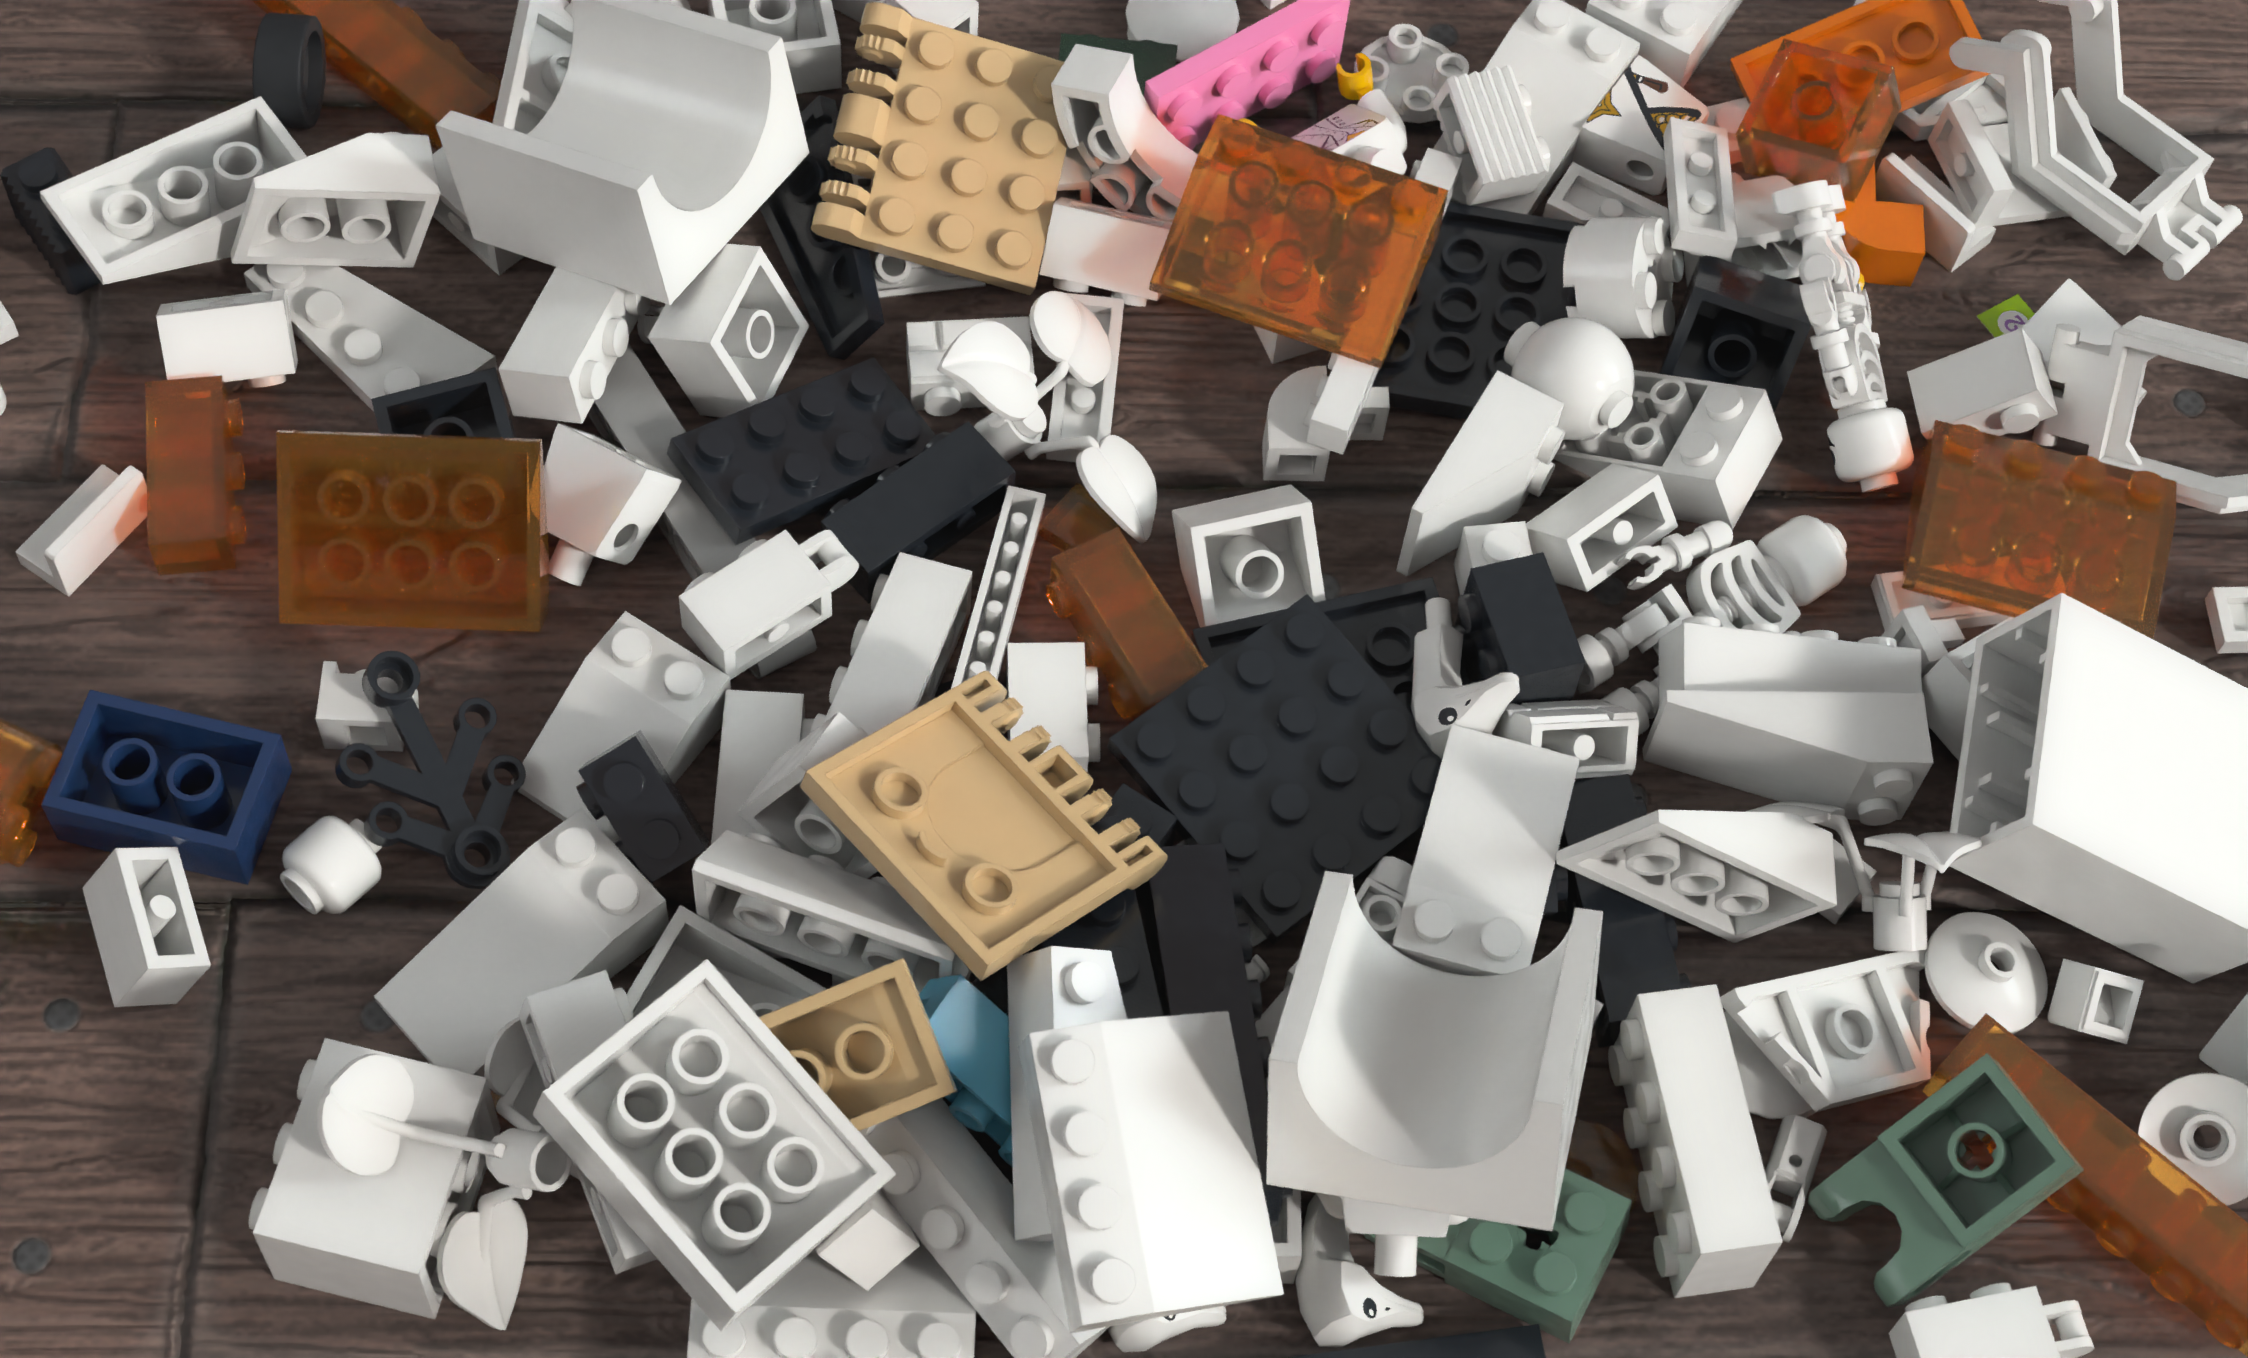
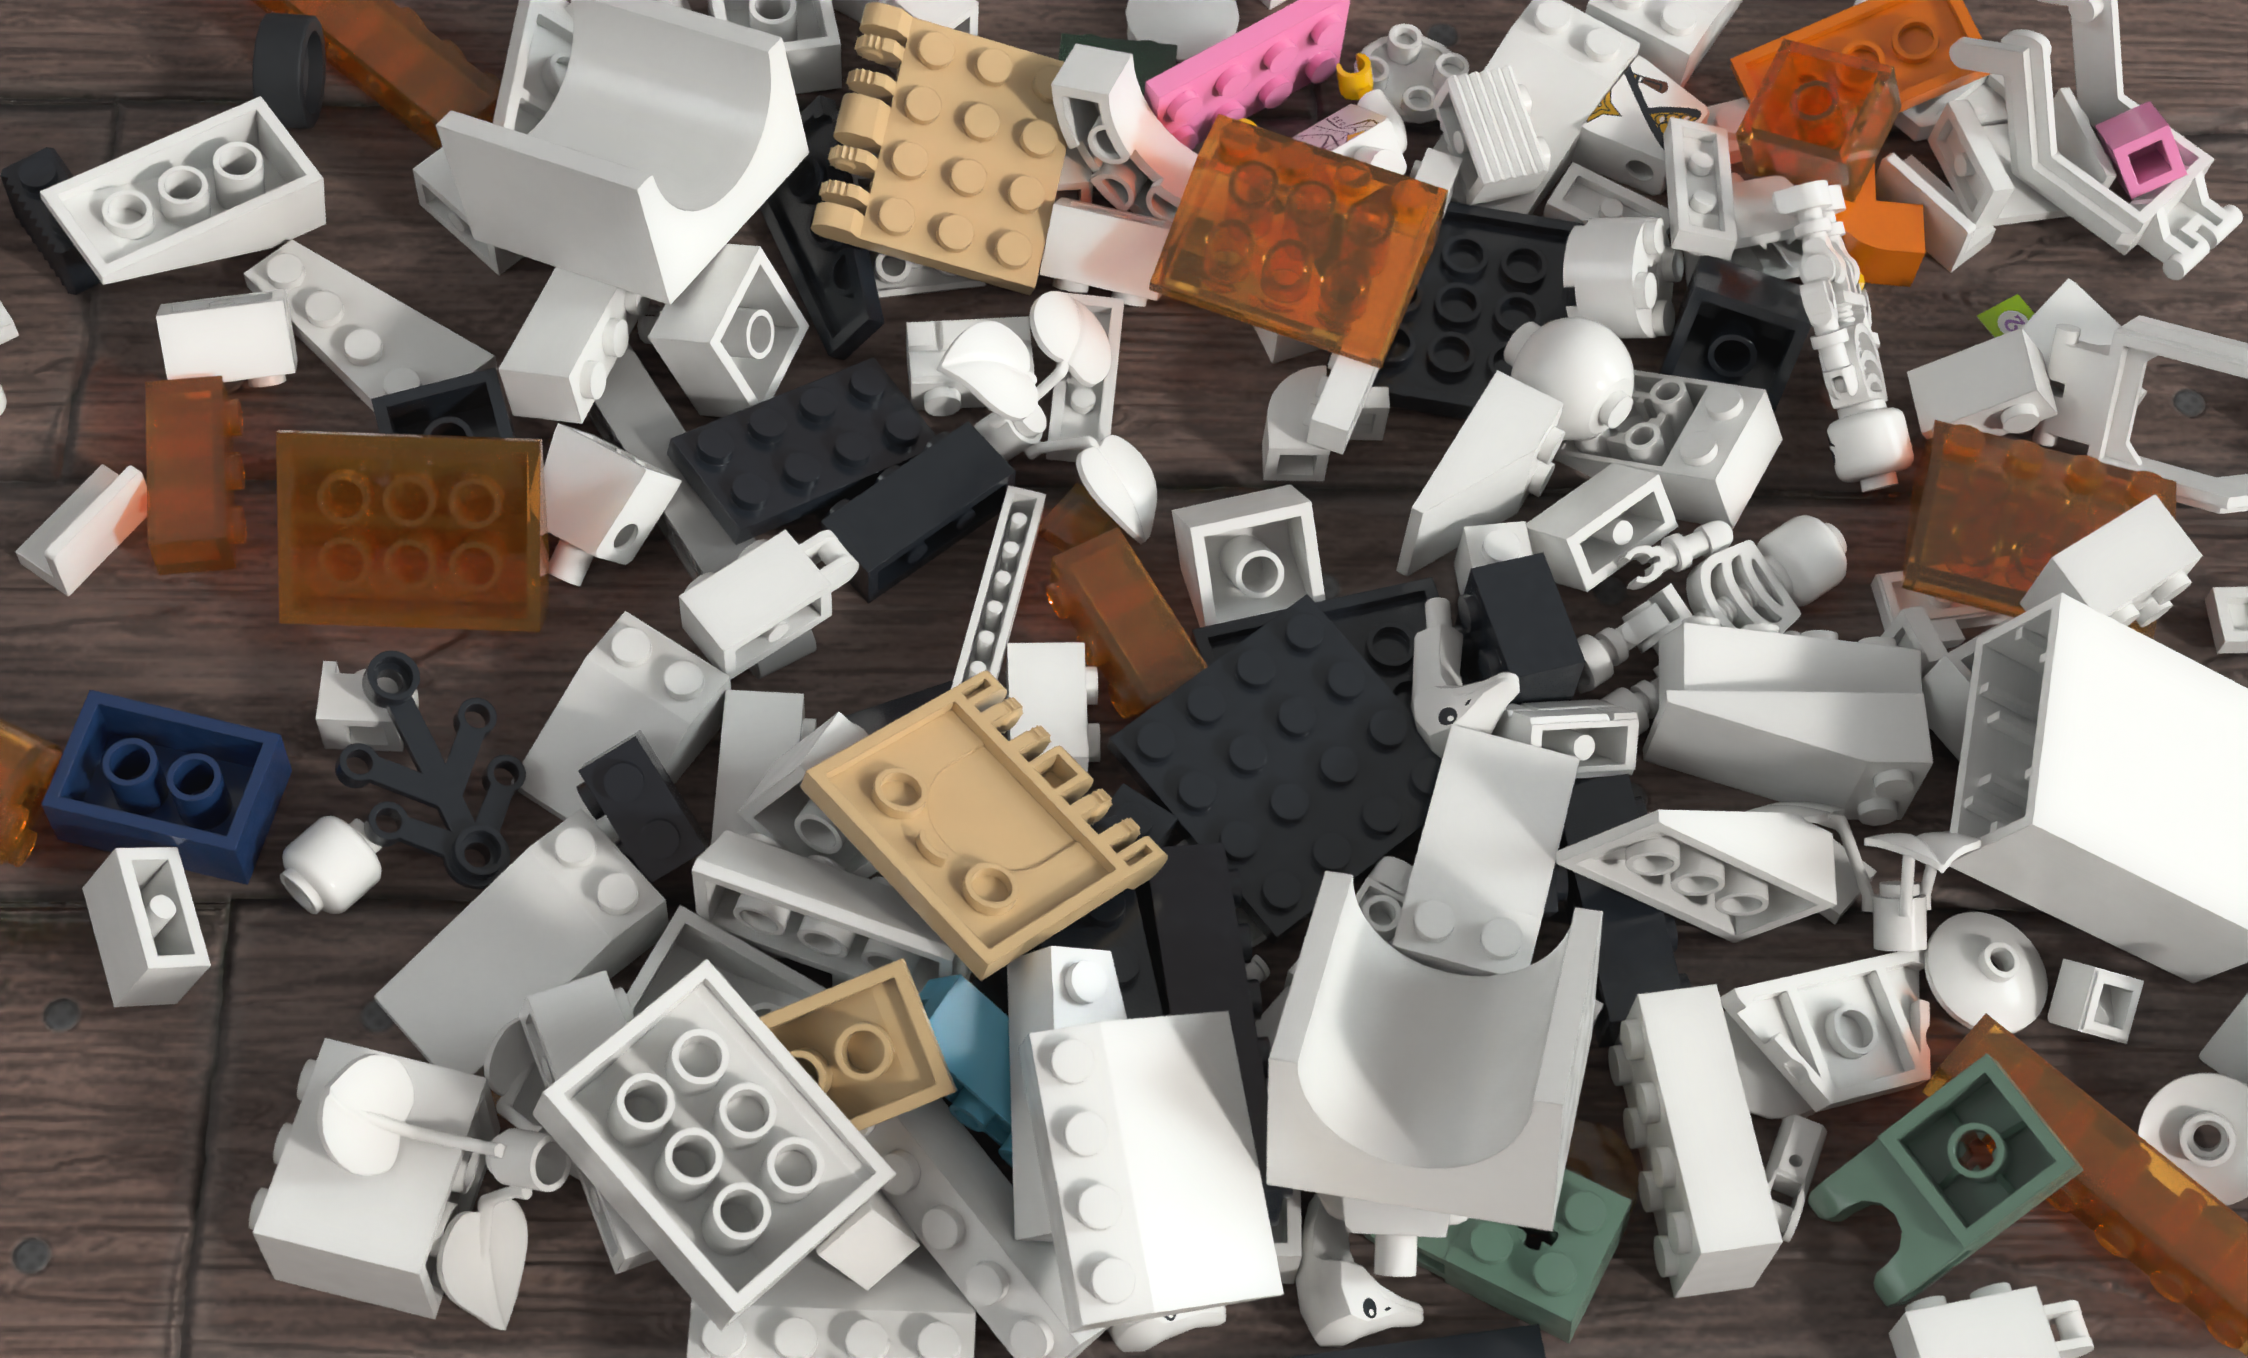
white slope [230,132,441,268] -> none
white brick [809,552,972,735] -> none
none -> white brick [2019,494,2203,628]
none -> bright pink brick [2095,101,2187,200]

